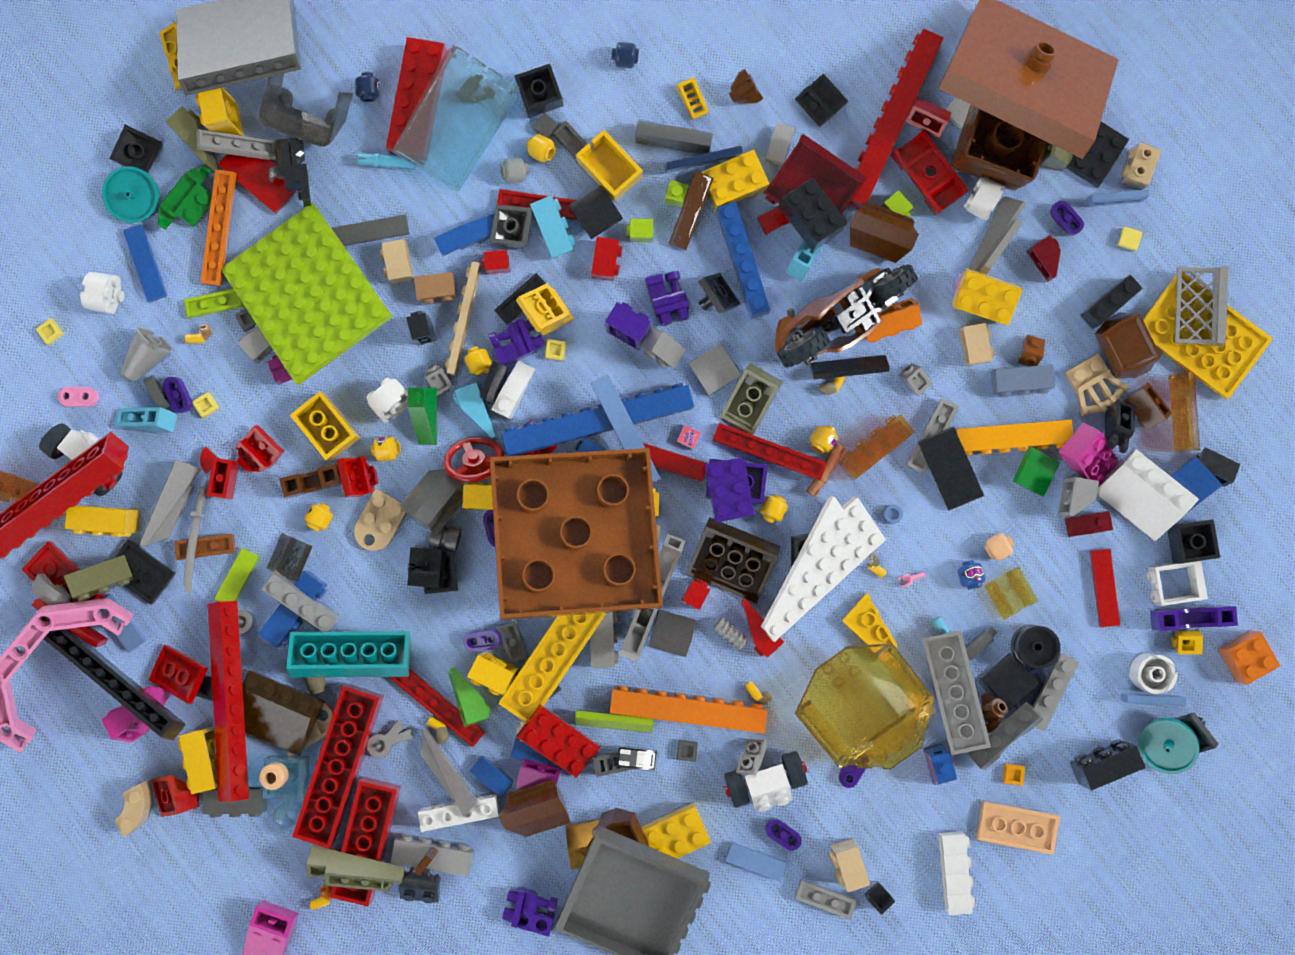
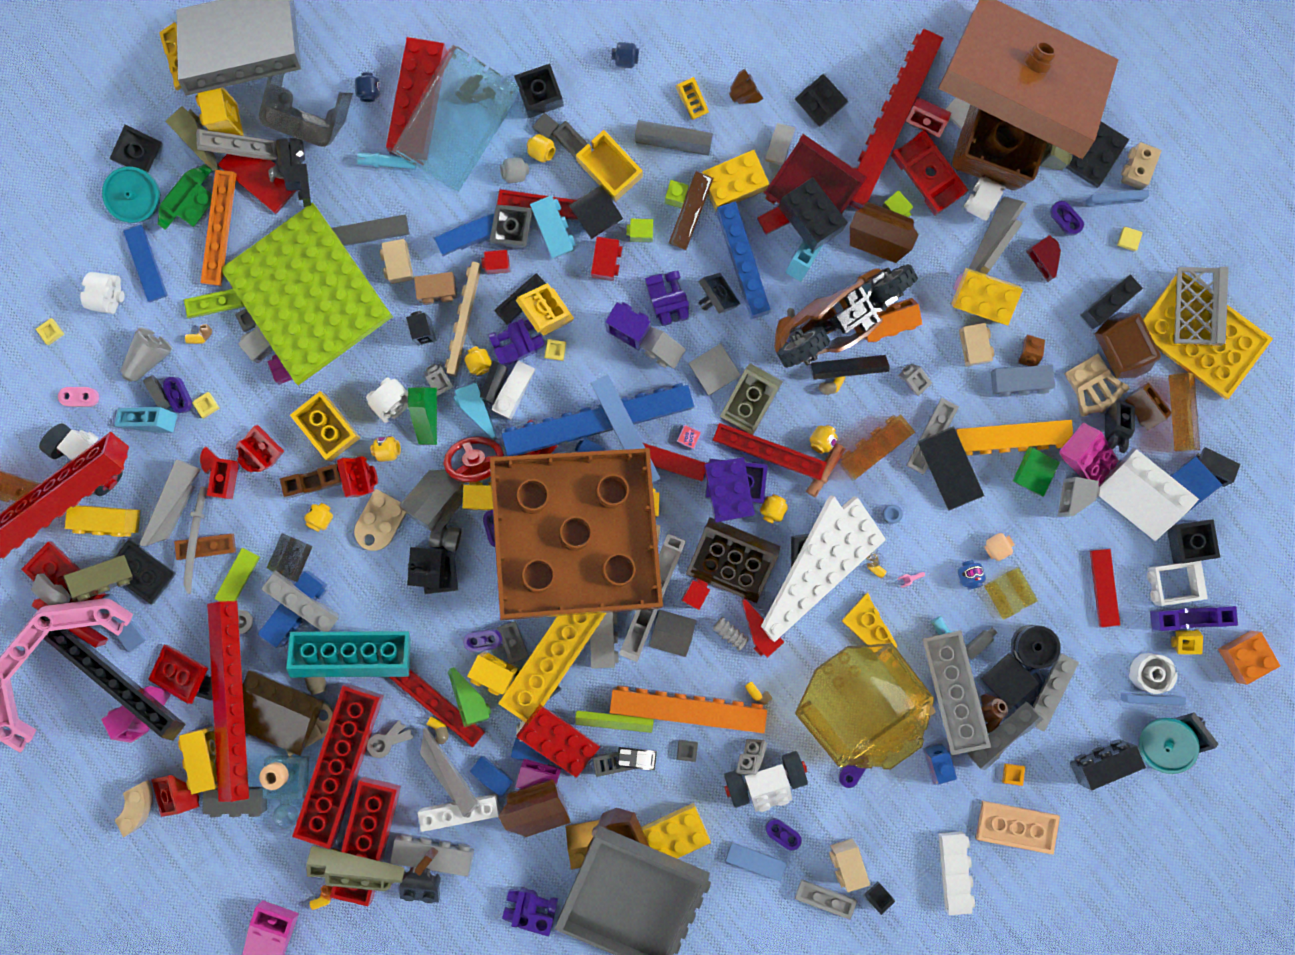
dark blue tile [664,146,743,173] -> none
dark red slope [1064,511,1113,537] -> none

